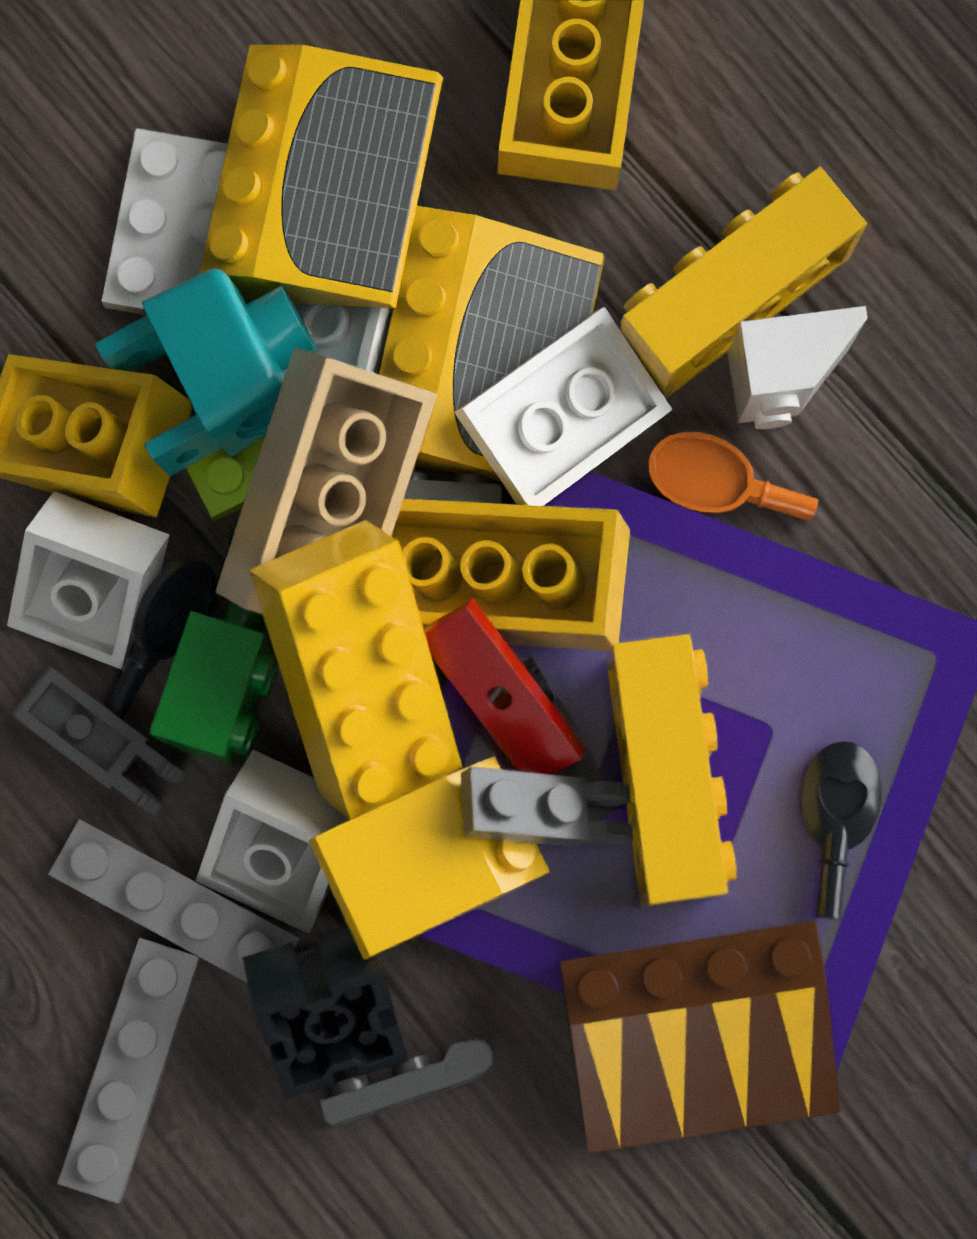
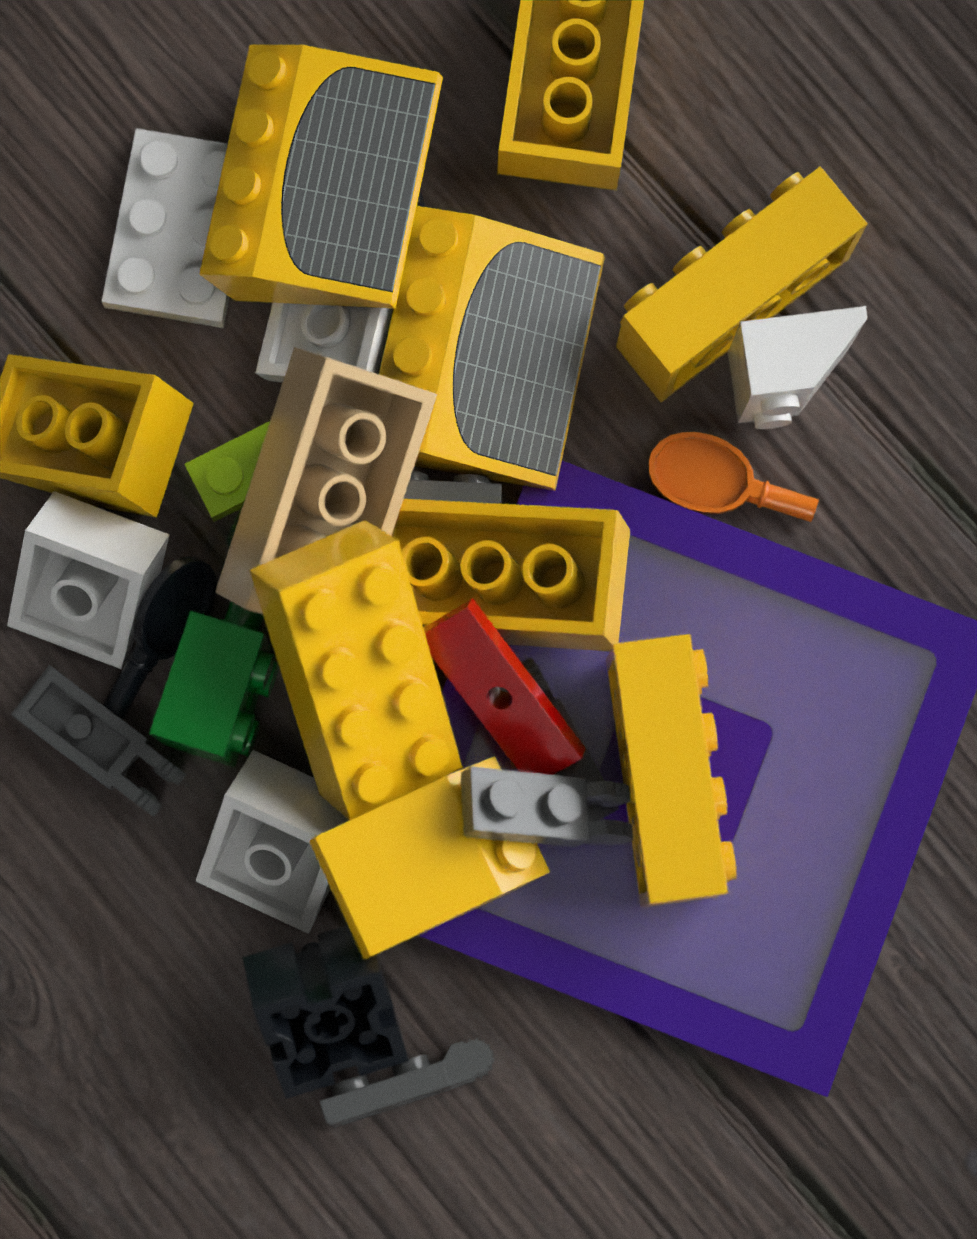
light grey plate [48,819,301,983] -> none
light grey plate [57,938,201,1203] -> none
teal piece [95,269,318,476] -> none
white plate [454,307,673,506] -> none
reddish brown slope [557,920,841,1153] -> none
black piece [799,741,882,920] -> none

